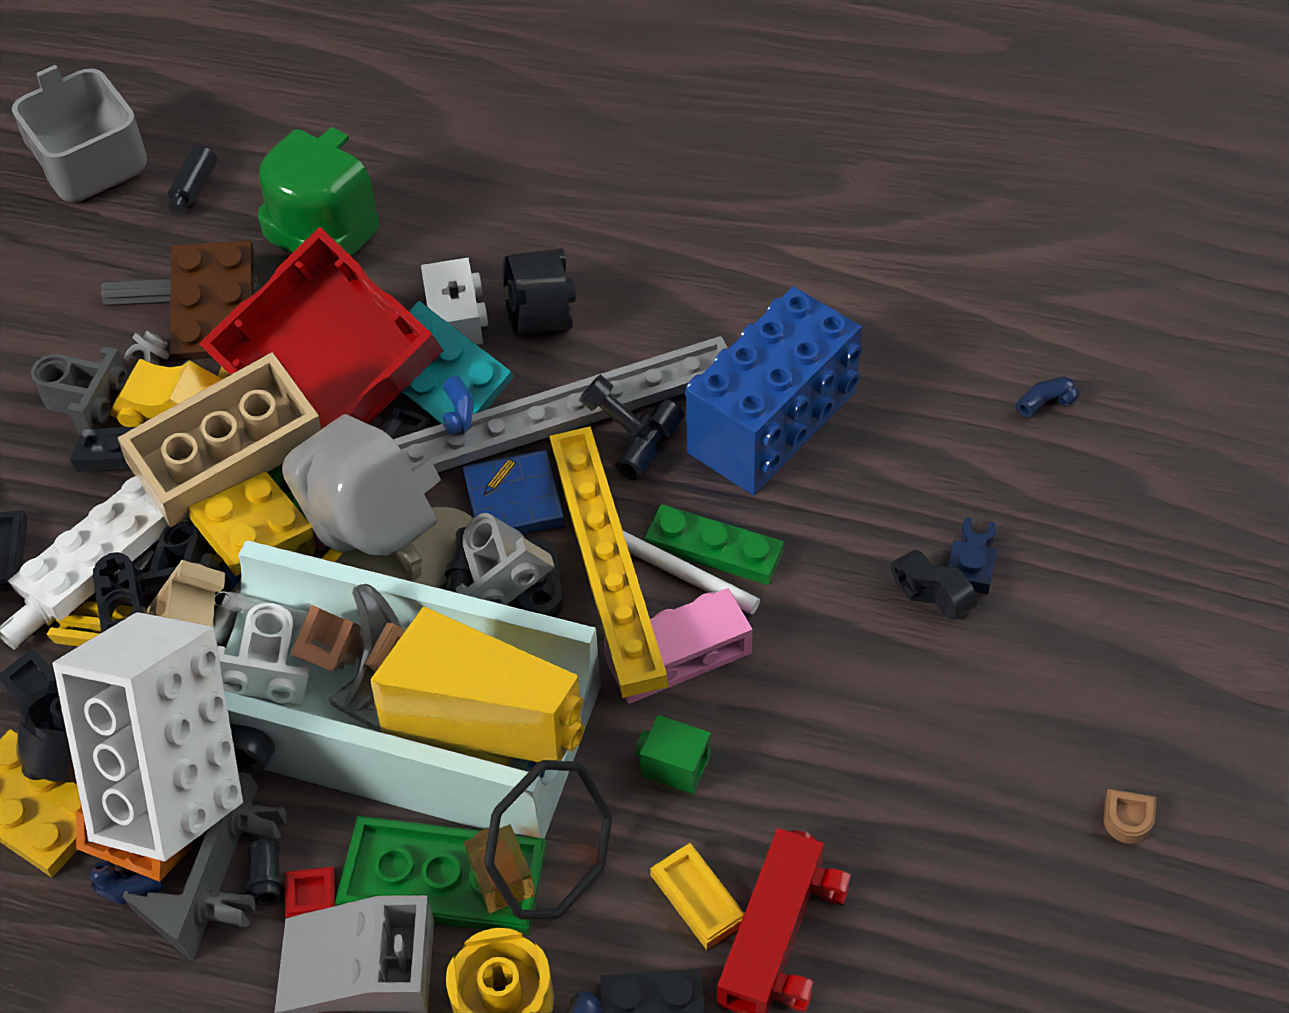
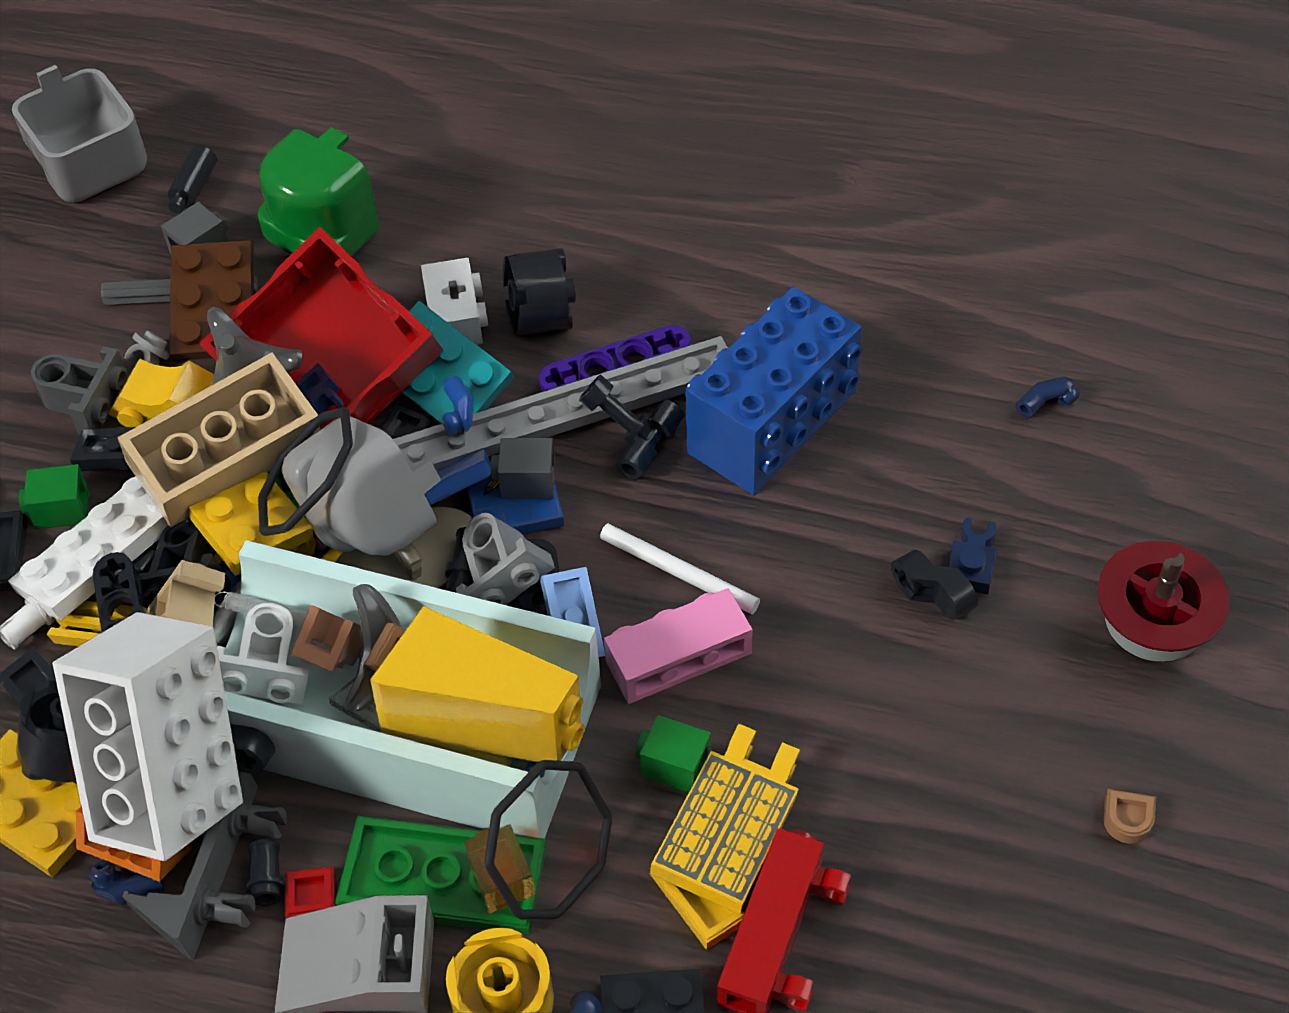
yellow plate [549,426,669,698] -> none
green plate [645,504,784,585] -> none
none -> green brick [19,464,89,530]
none -> dark grey brick [161,201,228,254]
none -> dark grey piece [207,307,303,385]
none -> black piece [258,407,353,536]
none -> dark blue plate [295,363,344,424]
none -> blue tile [424,449,491,505]
none -> dark grey brick [491,438,555,499]
none -> dark purple beam [539,325,691,392]
none -> light blue plate [540,567,605,657]
none -> yellow tile [650,724,800,914]
none -> dark red piece [1097,541,1229,662]

